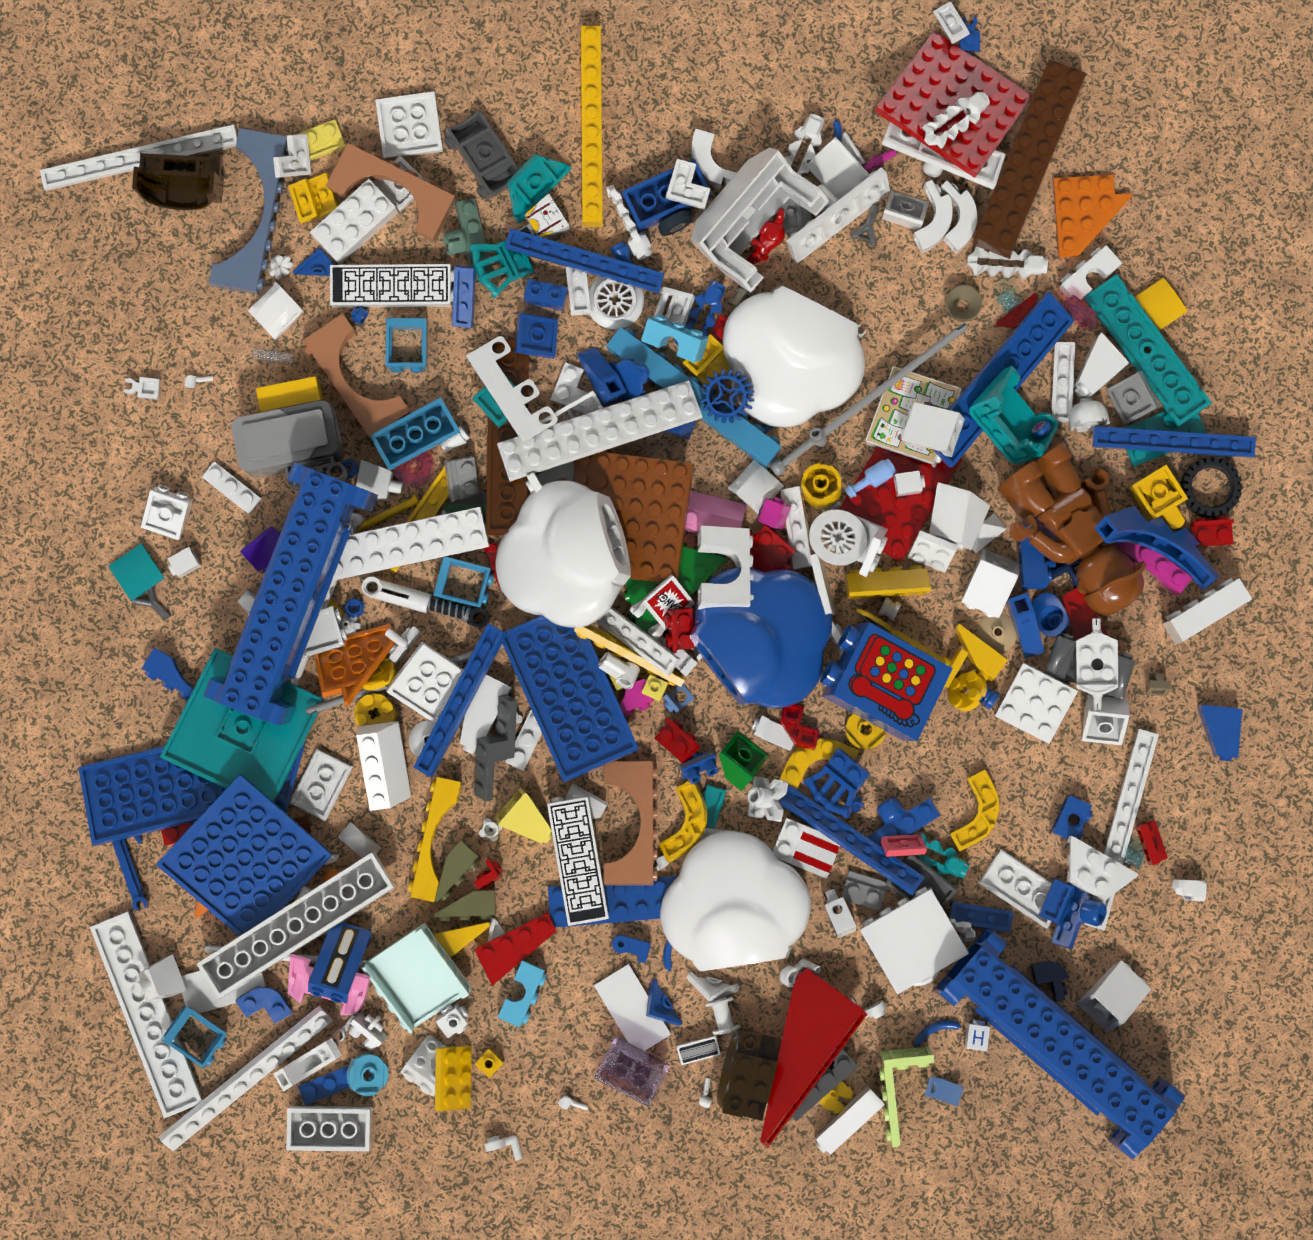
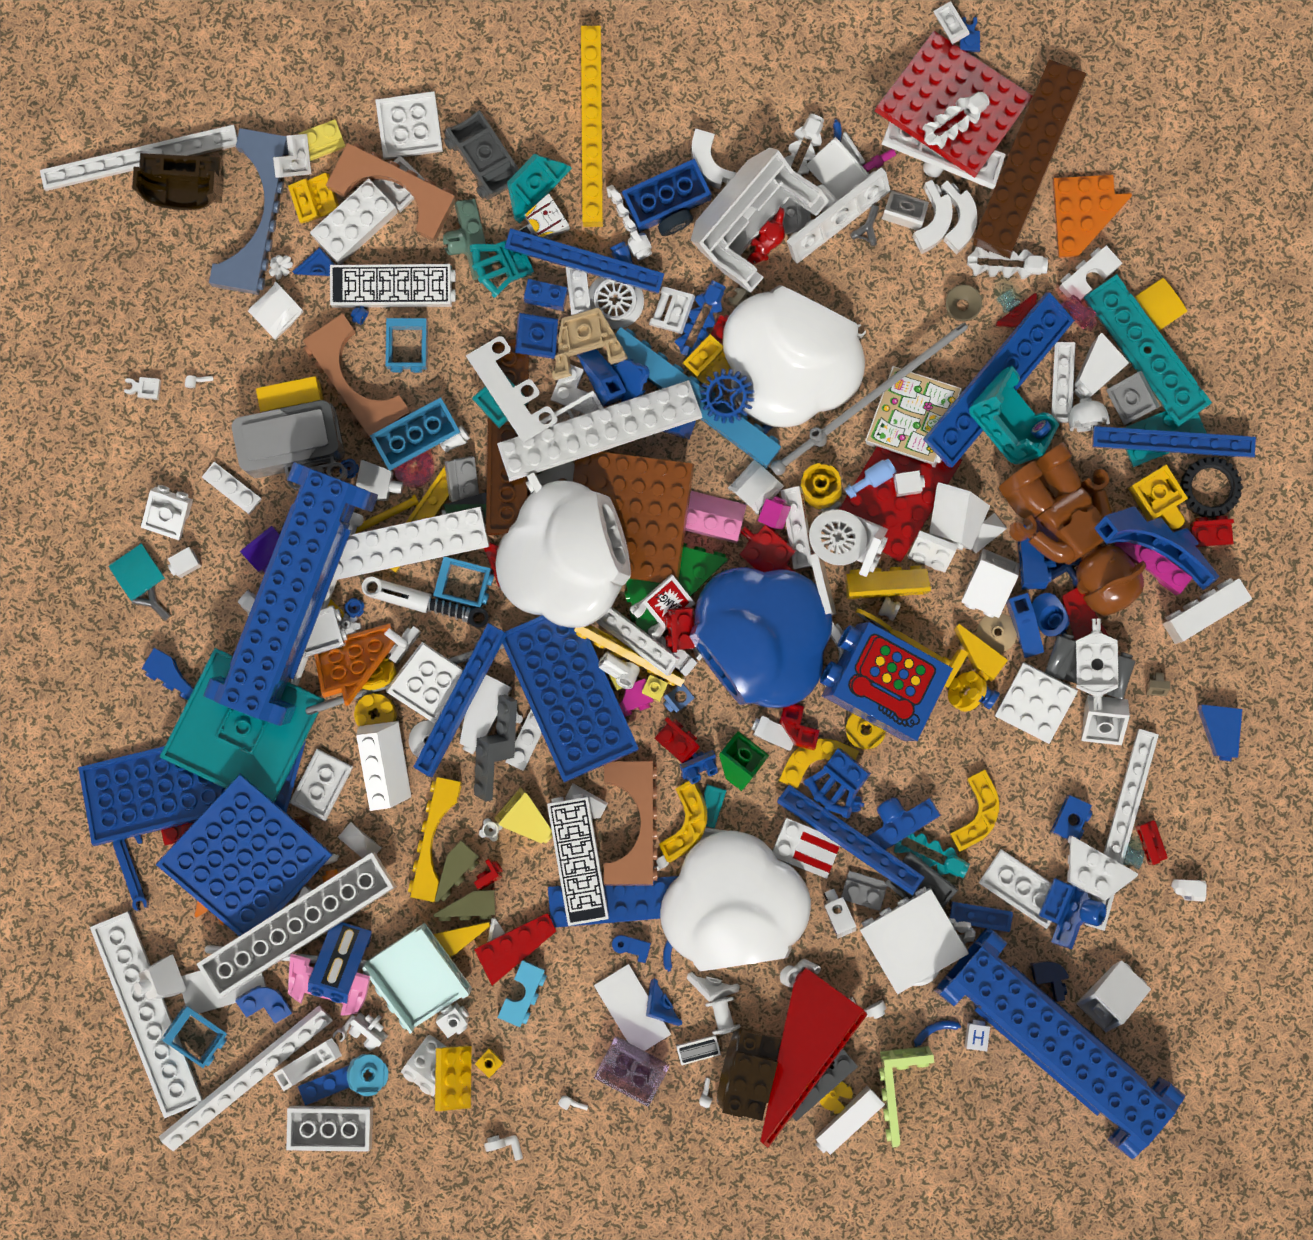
clear pin [252,347,294,366] -> none
plate [452,265,476,328] -> none
medium azure arch [641,314,709,363] -> none
white plate [666,159,710,209] -> none
white arch [698,526,754,610] -> none
white plant [747,776,788,822] -> none
coral plate [881,834,927,857] -> none
white panel [901,402,965,457] -> none
medium blue bracket [924,1076,964,1106] -> none
none -> tan wing [552,308,628,380]

